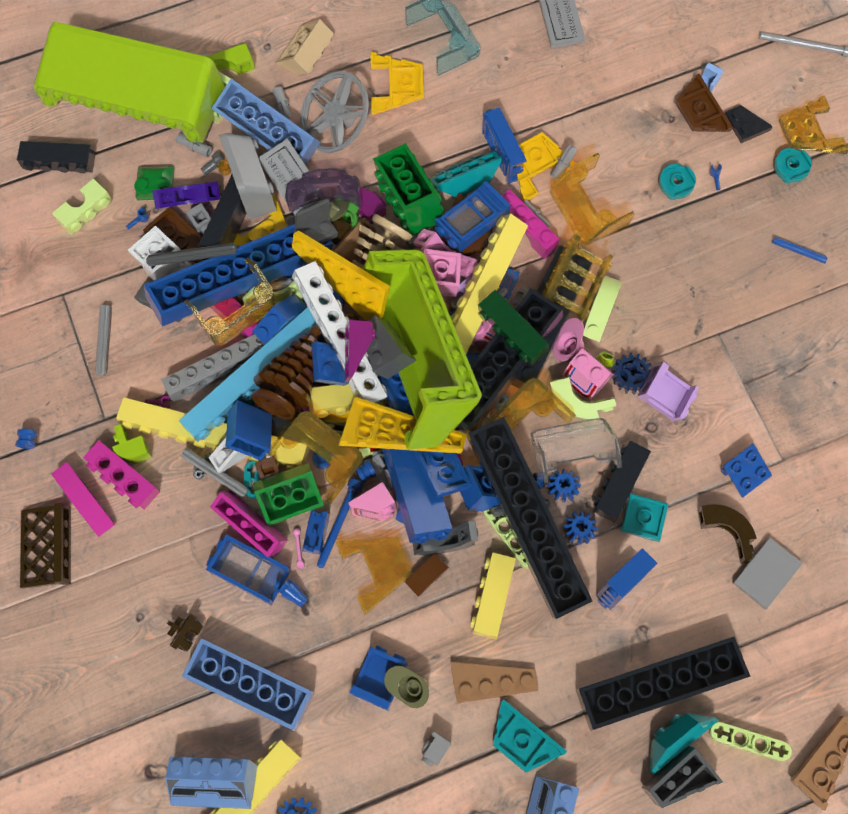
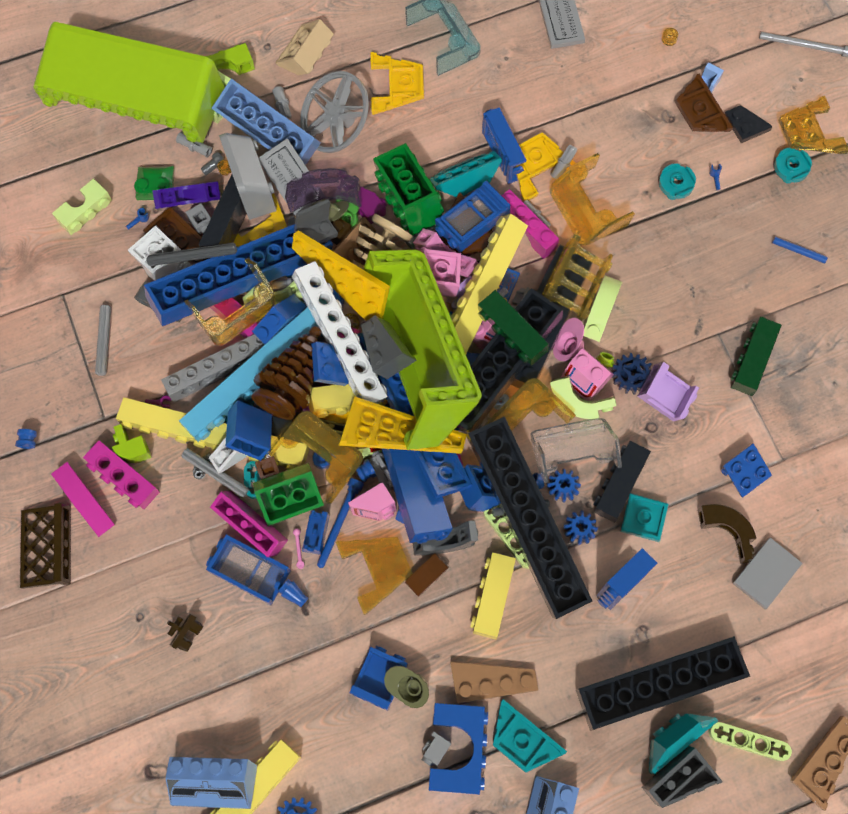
black brick [17,141,96,174] -> none
medium blue brick [182,638,314,732] -> none
magenta slope [345,320,375,382] -> none
none -> blue arch [429,703,488,795]
none -> clear yellow bush [662,28,678,46]
none -> dark green brick [730,316,782,396]

